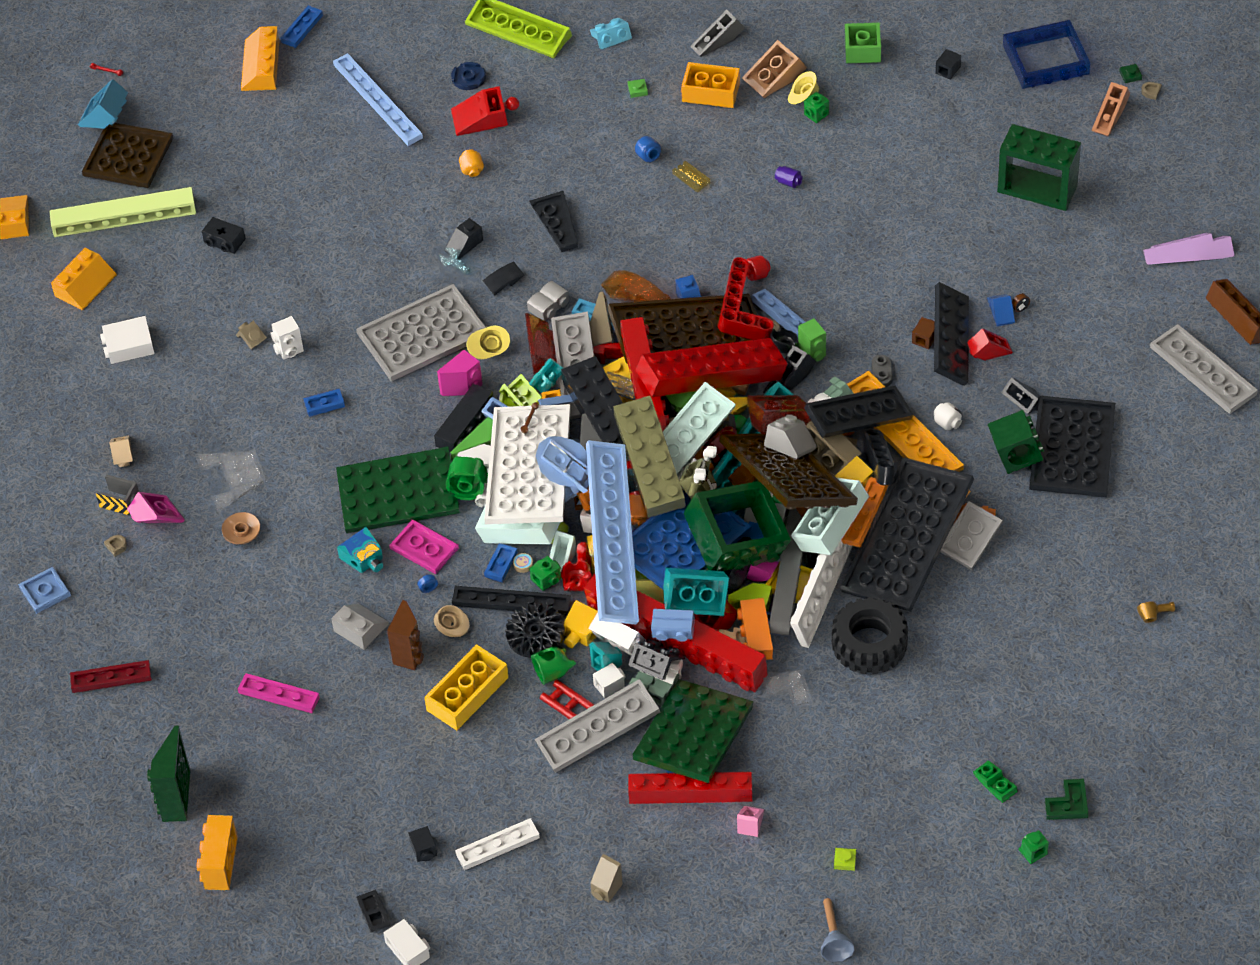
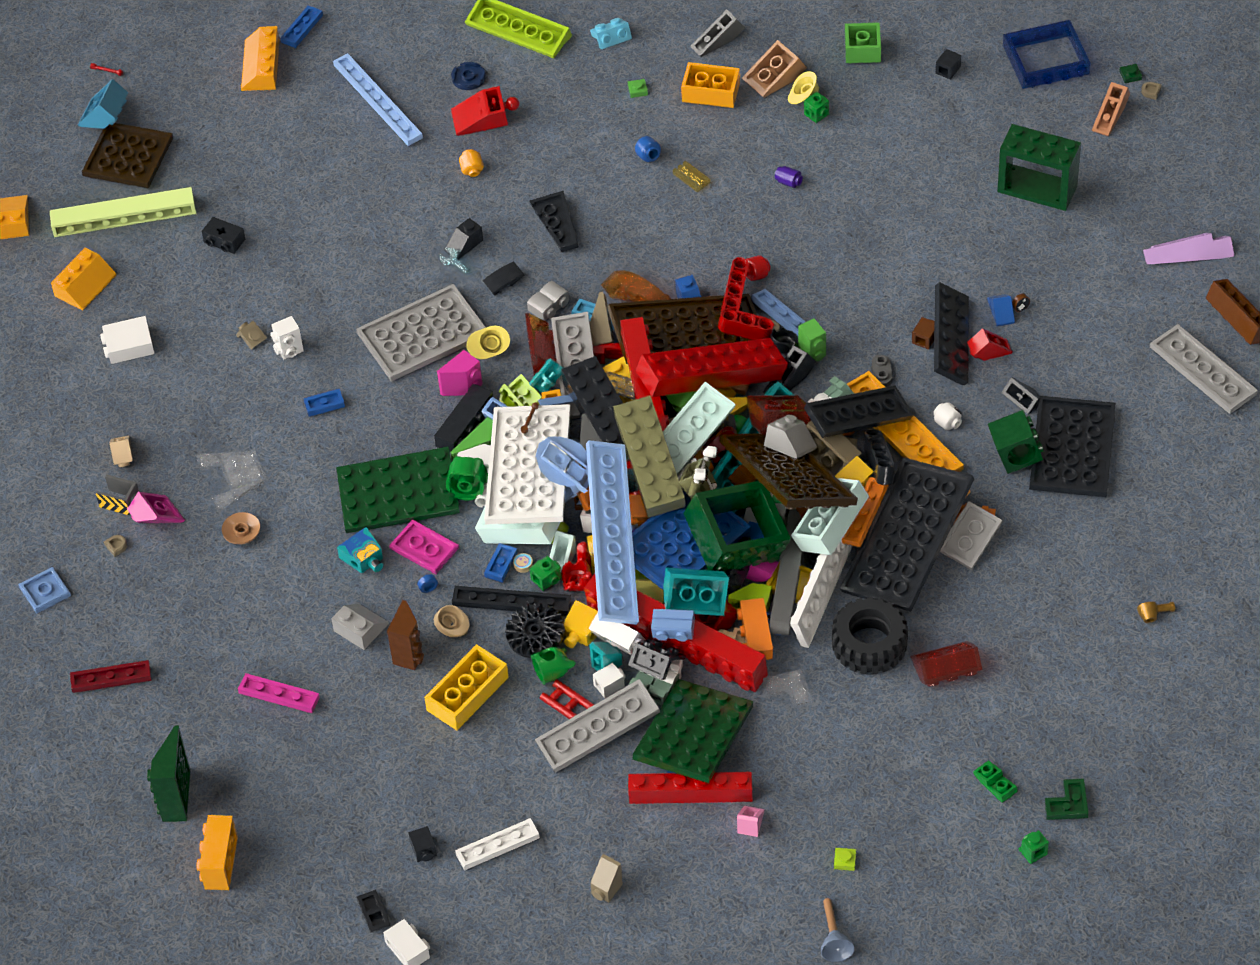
none -> clear red slope [910,641,983,687]

